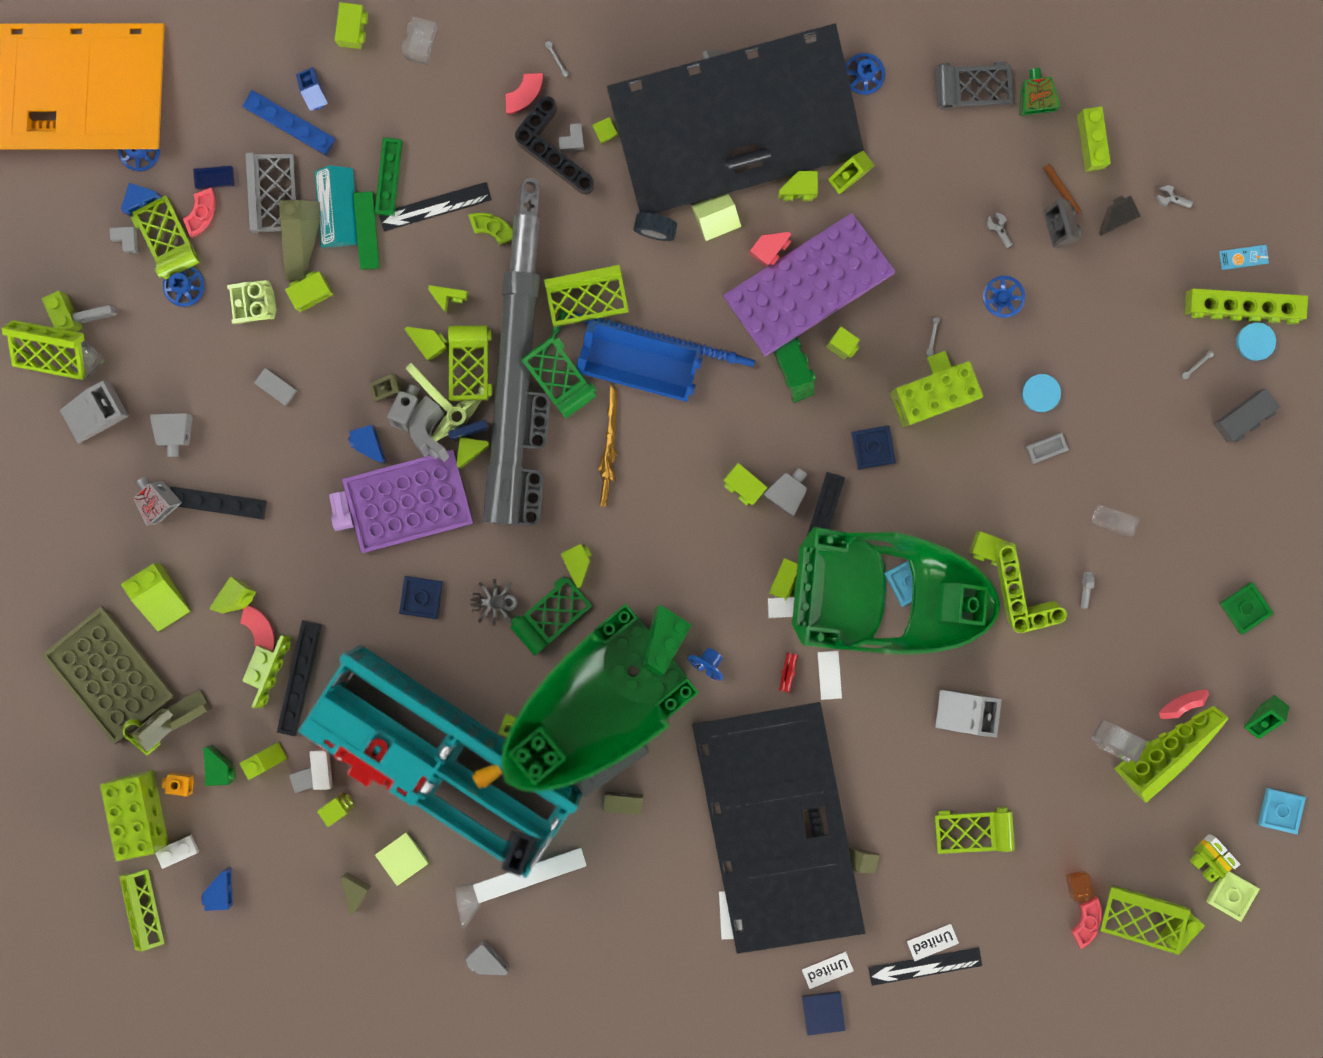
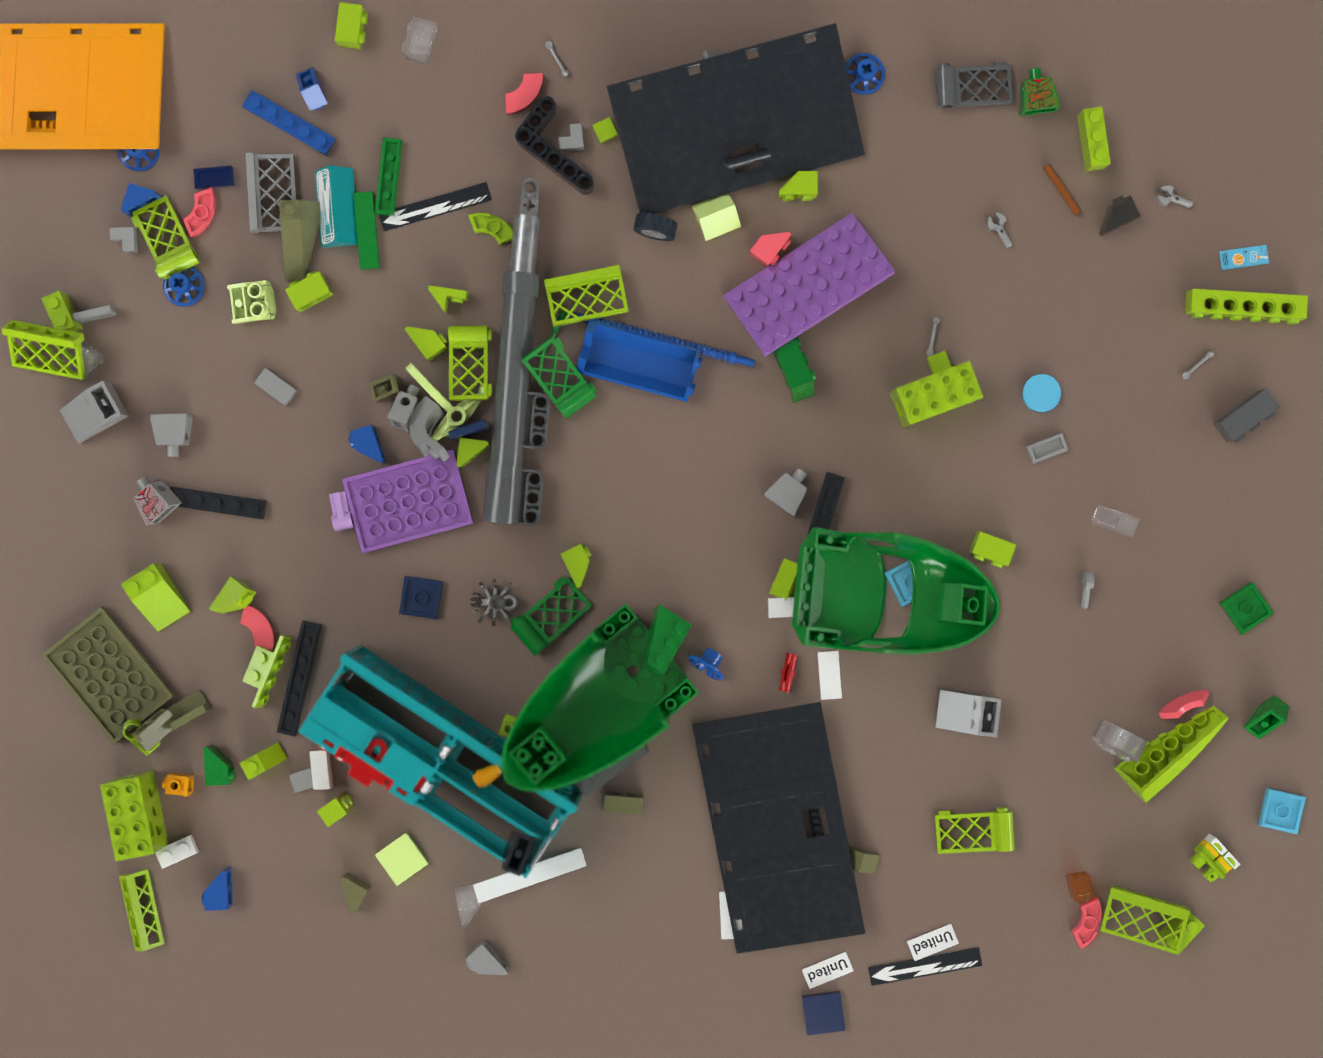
pearl gold sword [597,384,618,507] -> none
lime brick [723,463,767,506] -> none
lime brick [826,327,860,360] -> none
lime slope [828,151,875,194] -> none
dark blue tile [851,425,896,470] -> none
blue wheel [983,276,1025,318] -> none
lime beam [994,540,1067,633] -> none
dark grey slope [1043,198,1081,248] -> none
yellowish green tile [1206,871,1260,922] -> none
medium azure tile [1236,322,1276,361] -> none

